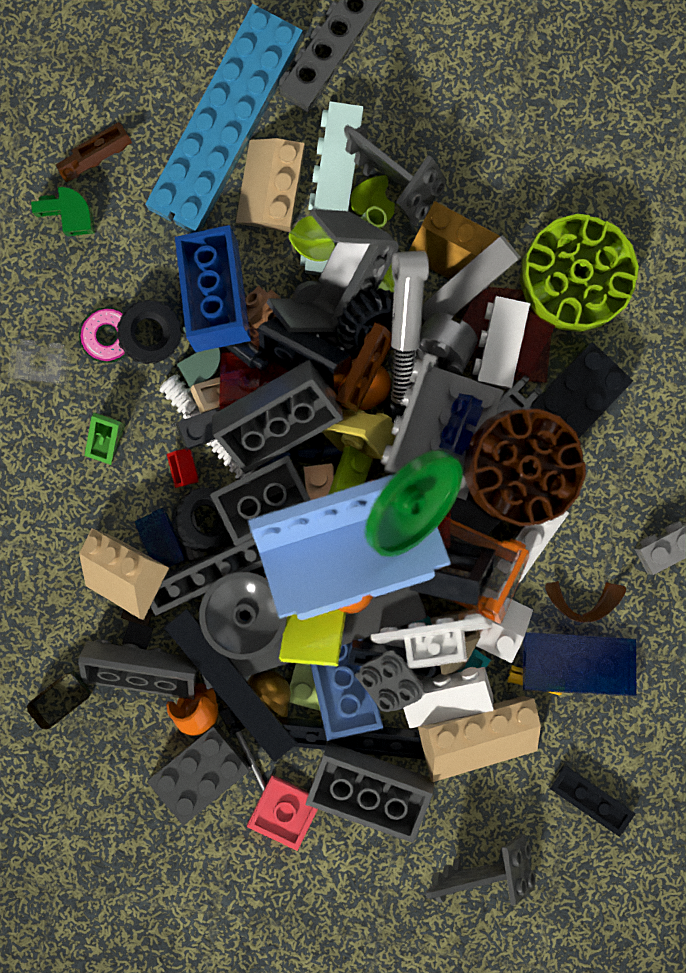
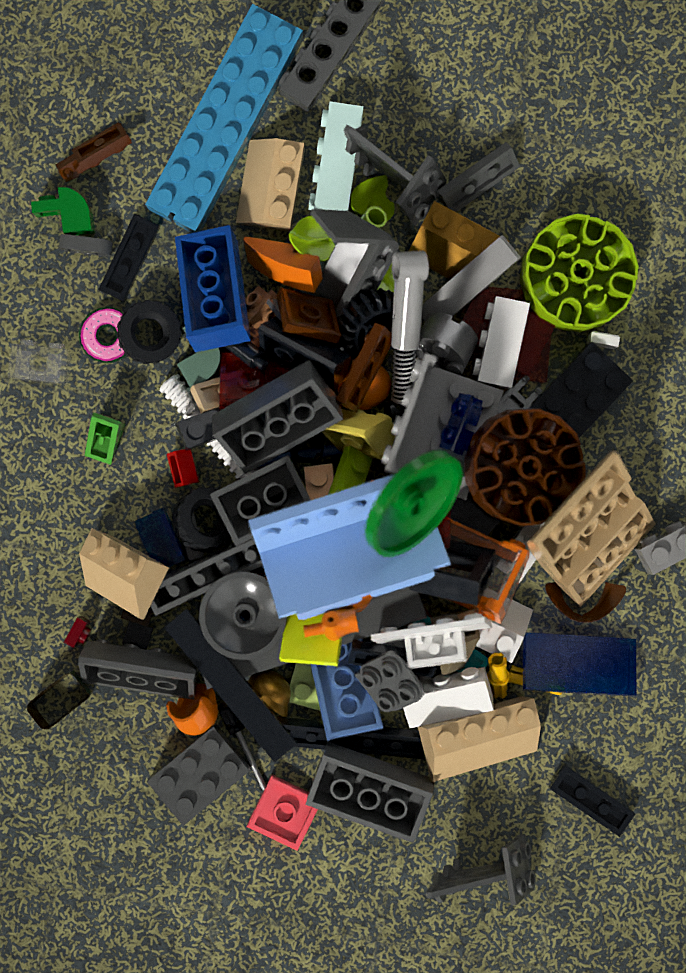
none -> dark grey beam [58,234,113,257]
none -> dark red plate [64,616,92,648]
none -> black tile [98,213,161,302]
none -> orange slope [243,236,323,293]
none -> reddish brown tile [276,288,341,344]
none -> orange piece [303,608,359,641]
none -> dark grey plate [437,142,520,212]
none -> yellow axle [487,653,510,699]
none -> tan slope [527,451,656,607]
none -> white tile [587,331,620,349]

